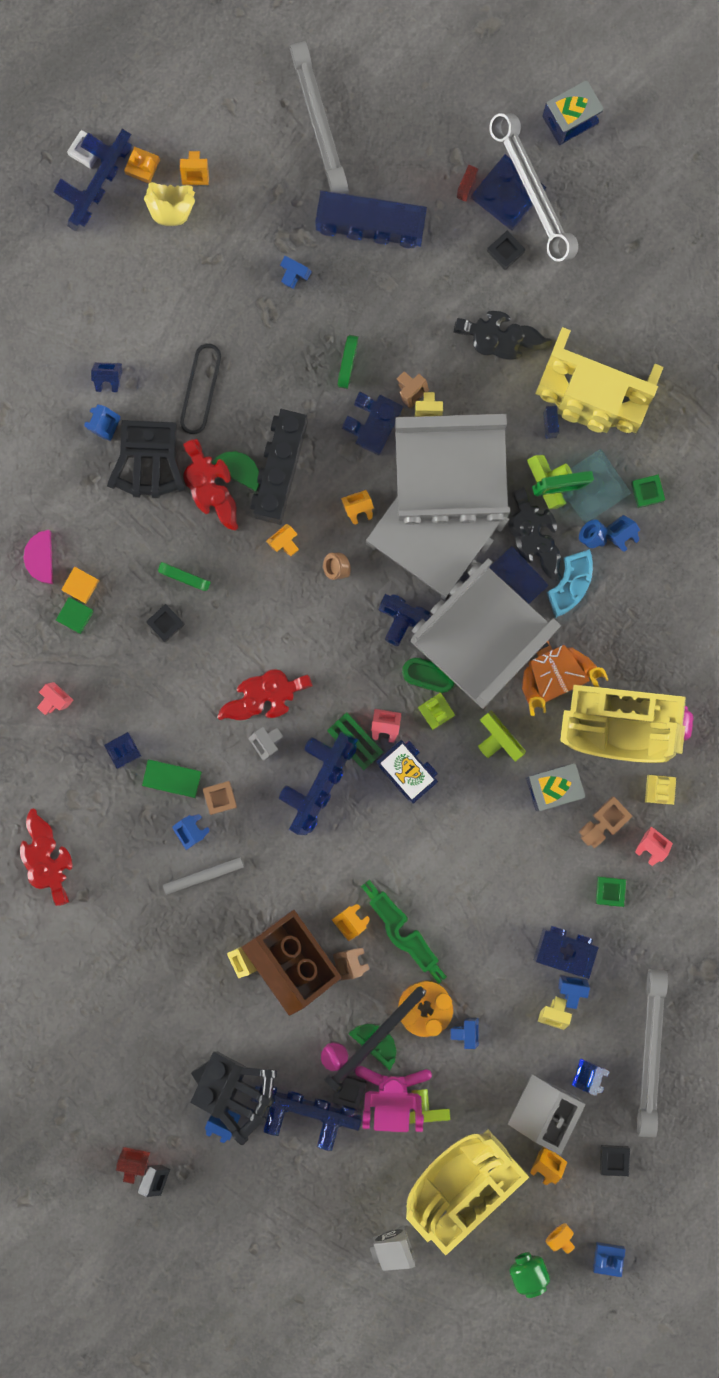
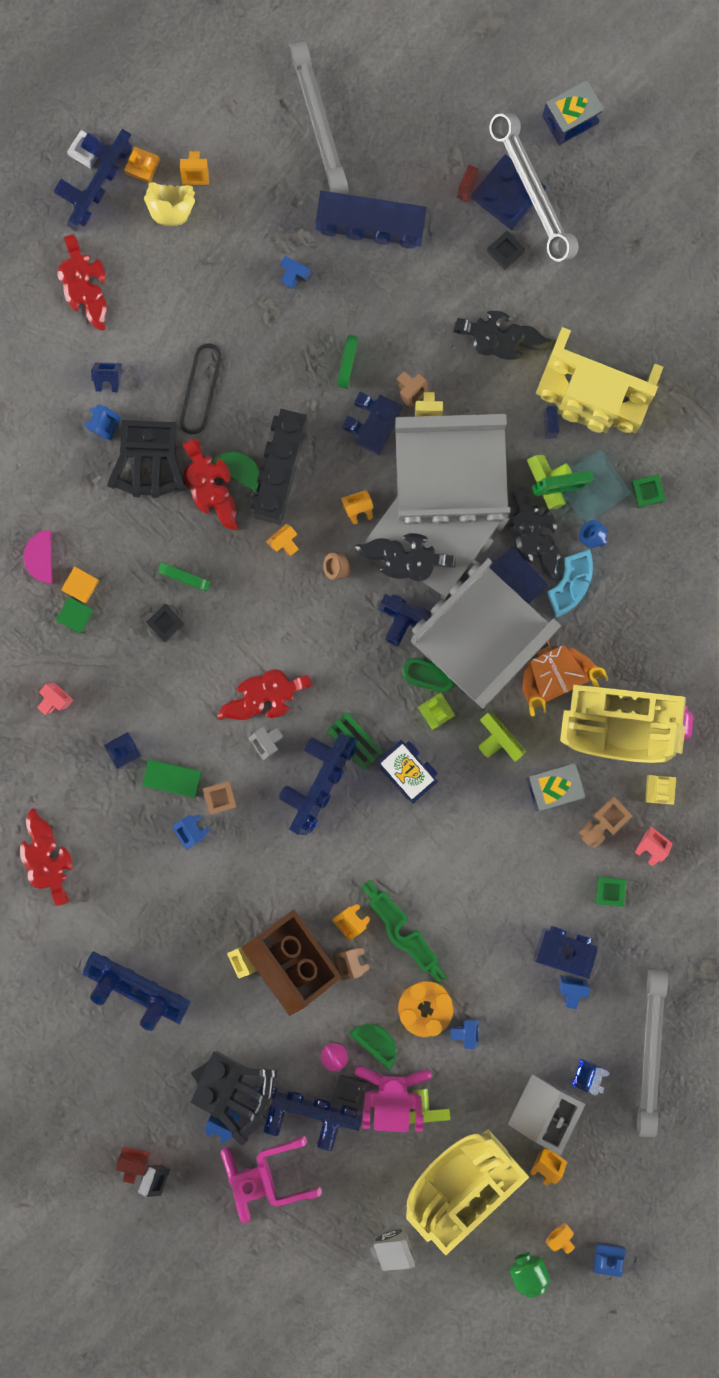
light grey bar [163,857,244,895] -> none
black bar [325,986,426,1093] -> none
coral tile [371,709,401,743] -> none
light yellow tile [538,996,572,1030] -> none
black tile [600,1145,630,1177] -> none
blue tile [606,515,640,552] -> none
none -> red piece [58,234,107,331]
none -> clear blue plate [82,951,191,1031]
none -> dark pink piece [221,1136,322,1223]
none -> black piece [355,533,456,581]

